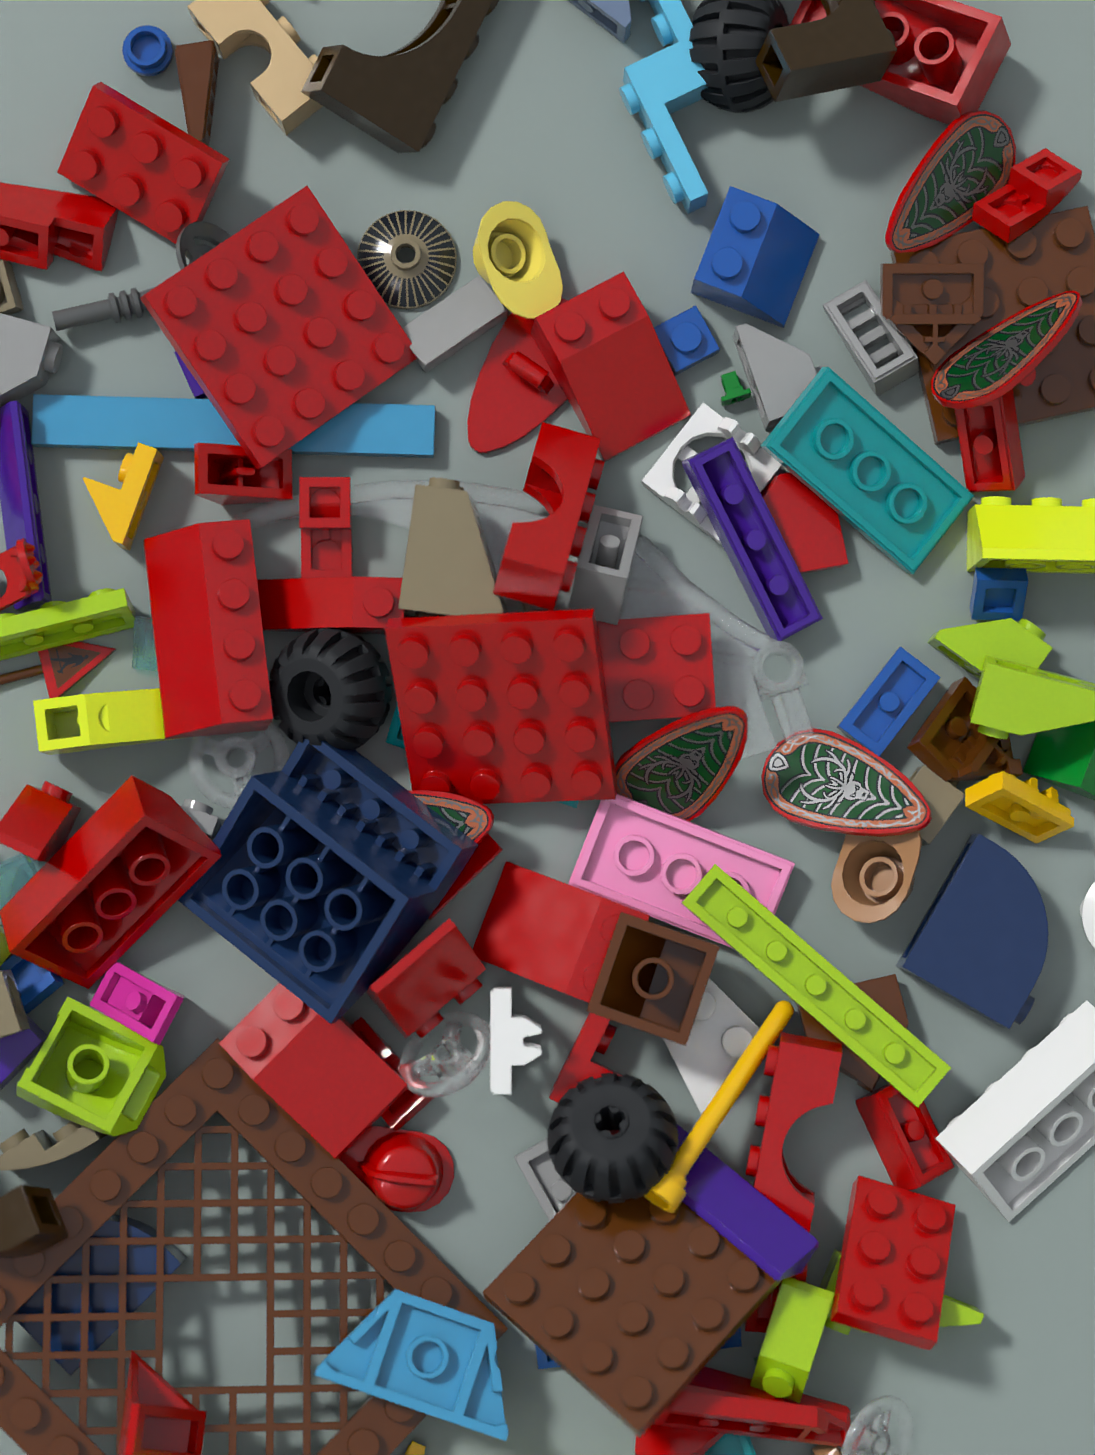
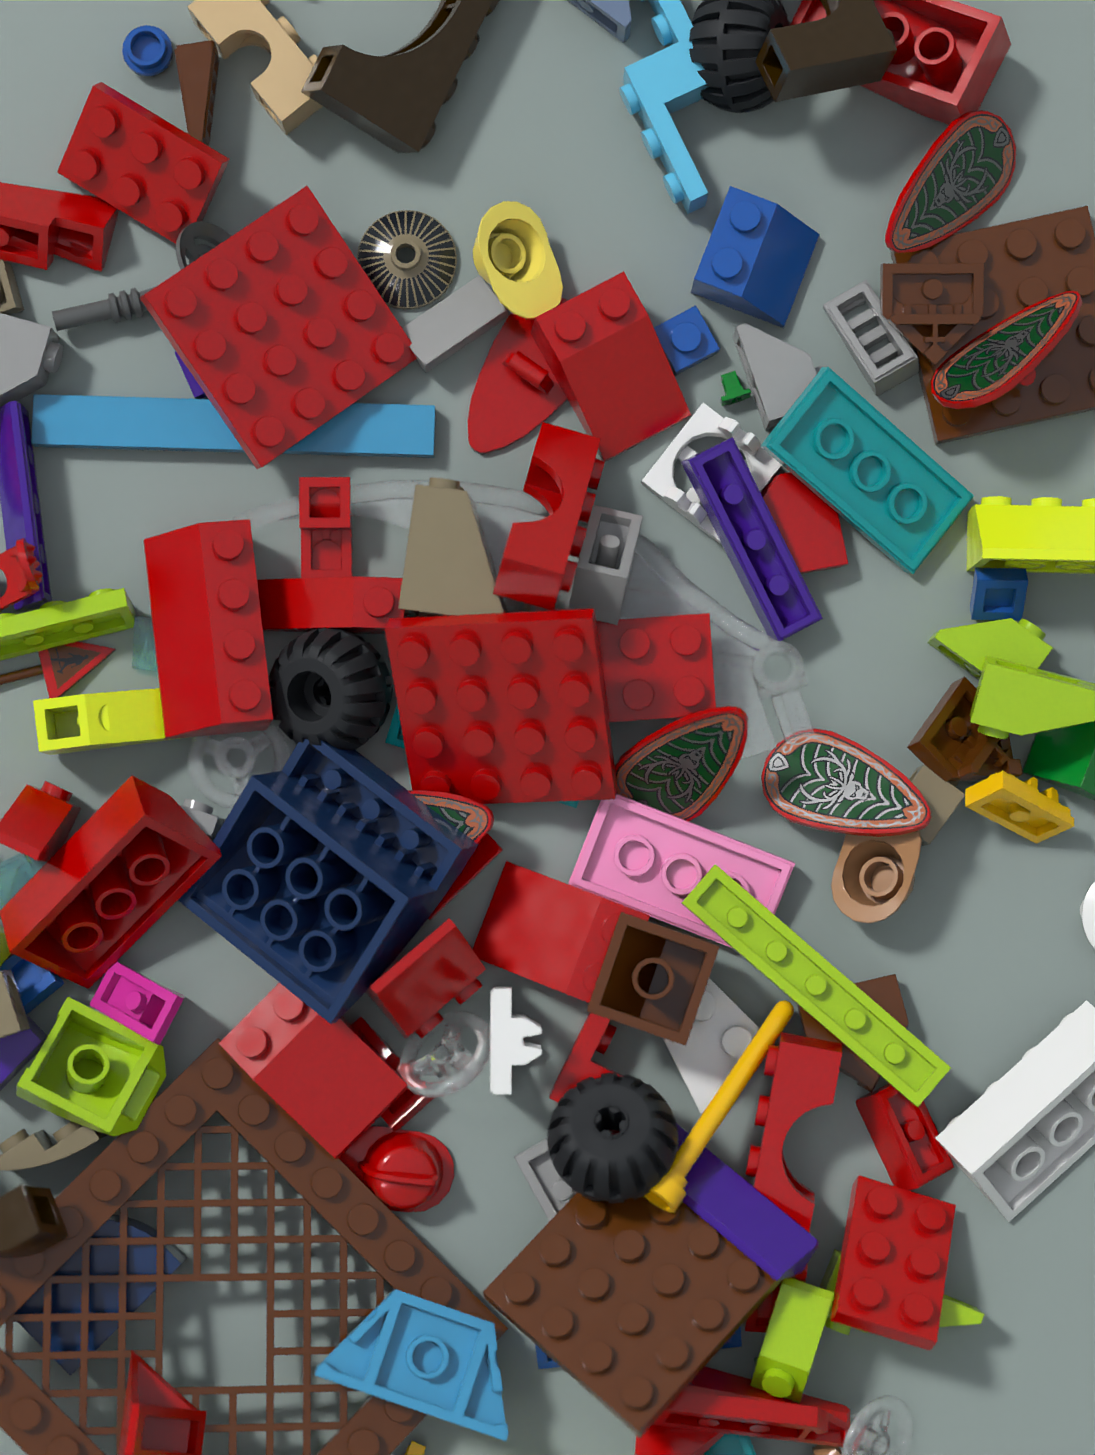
yellow slope [83,442,164,551] -> none
red slope [194,443,293,505] -> none
blue plate [837,646,941,756] -> none
dark blue brick [896,833,1048,1029] -> none
red slope [955,389,1025,492] -> none
red slope [972,148,1082,243] -> none

